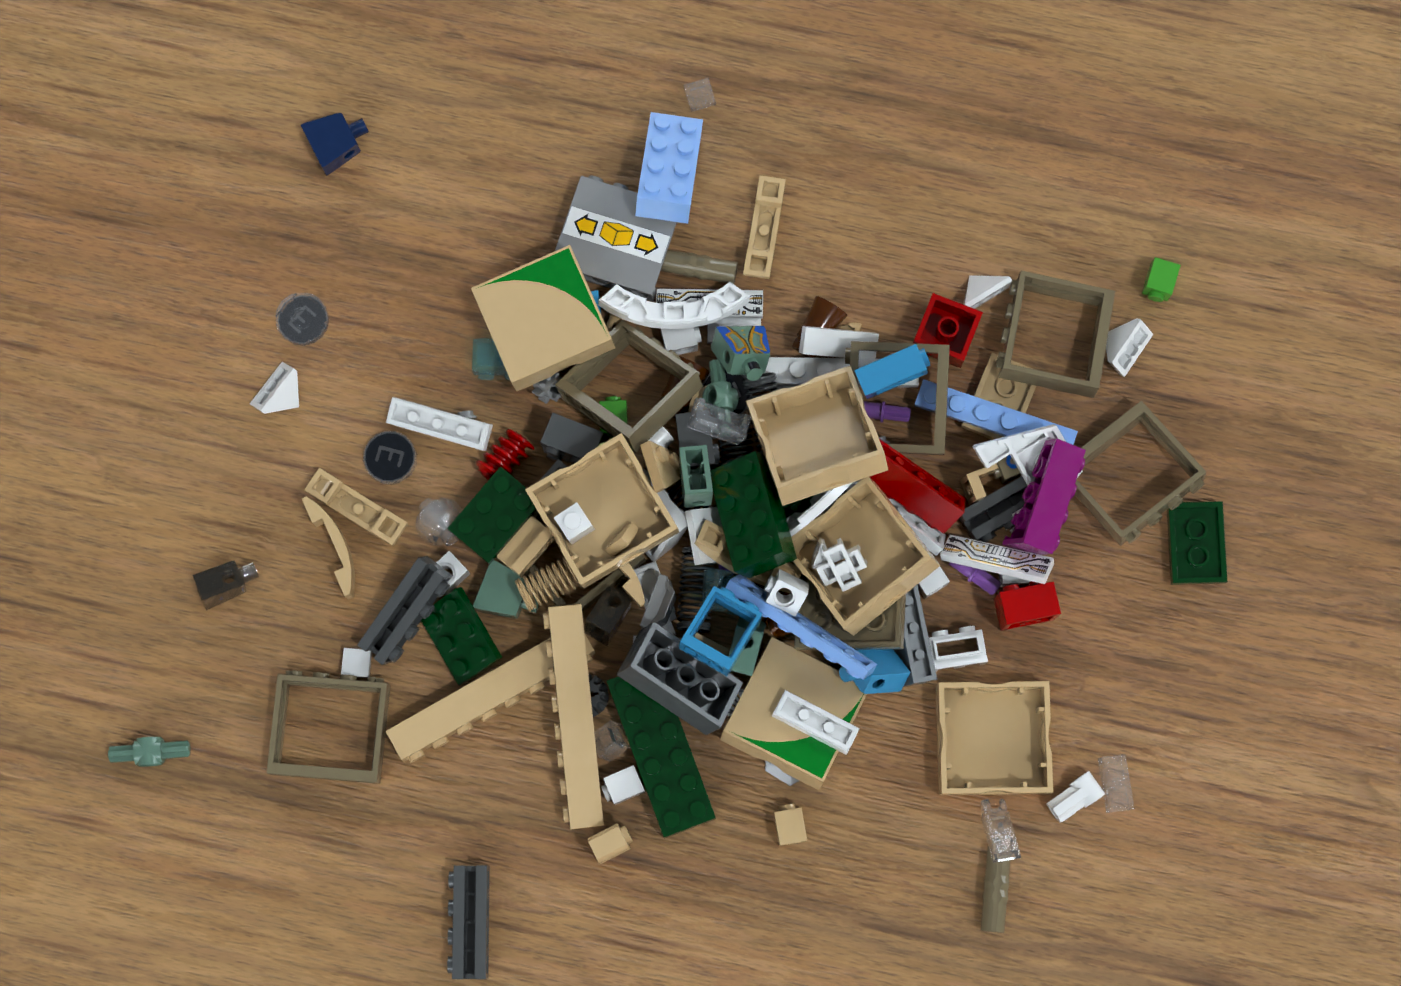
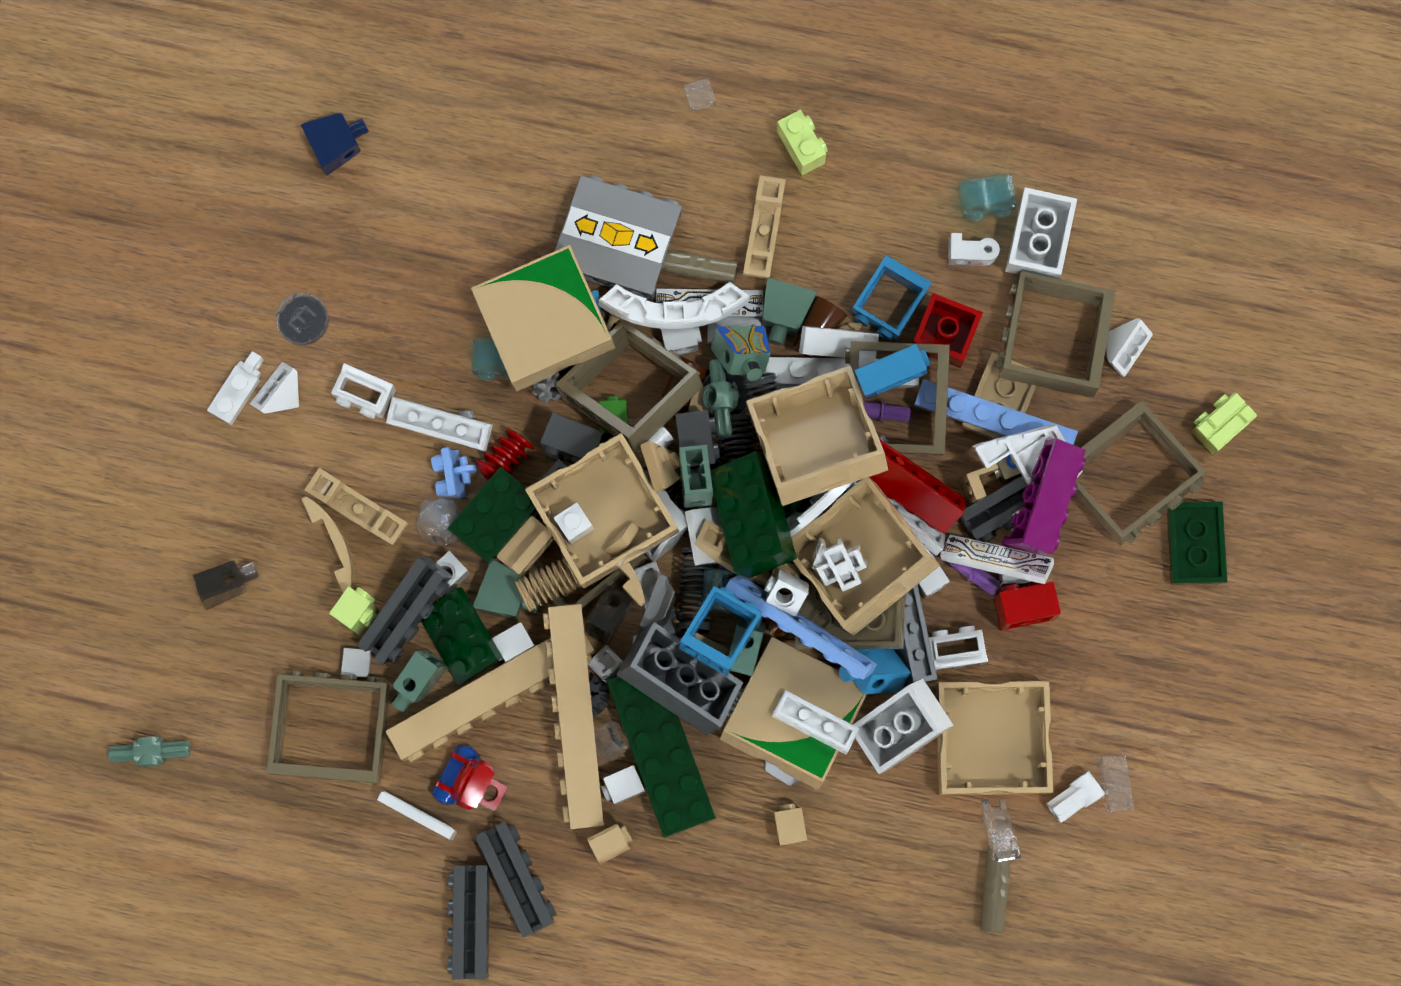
black tile [363,431,417,485] -> none
light blue brick [635,112,703,224] -> none
clear hinge [687,397,751,445] -> none
white slope [963,275,1012,309] -> none
bright green brick [1142,257,1181,302] -> none
none -> white hinge [207,351,264,425]
none -> yellowish green brick [329,586,378,635]
none -> white window [331,363,396,419]
none -> white tile [377,791,457,840]
none -> sand green torso [391,650,448,712]
none -> light blue hips [431,447,477,499]
none -> red piece [432,745,507,811]
none -> dark grey brick [475,821,557,938]
none -> white brick [492,622,535,663]
none -> white tile [587,645,623,684]
none -> sand green torso [762,278,817,346]
none -> yellowish green brick [777,109,828,176]
none -> dark azure window [851,255,932,342]
none -> white brick [853,679,954,774]
none -> white leg [948,233,1000,266]
none -> clear light blue brick [958,174,1017,221]
none -> white brick [1005,187,1077,279]
none -> yellowish green brick [1191,393,1257,455]

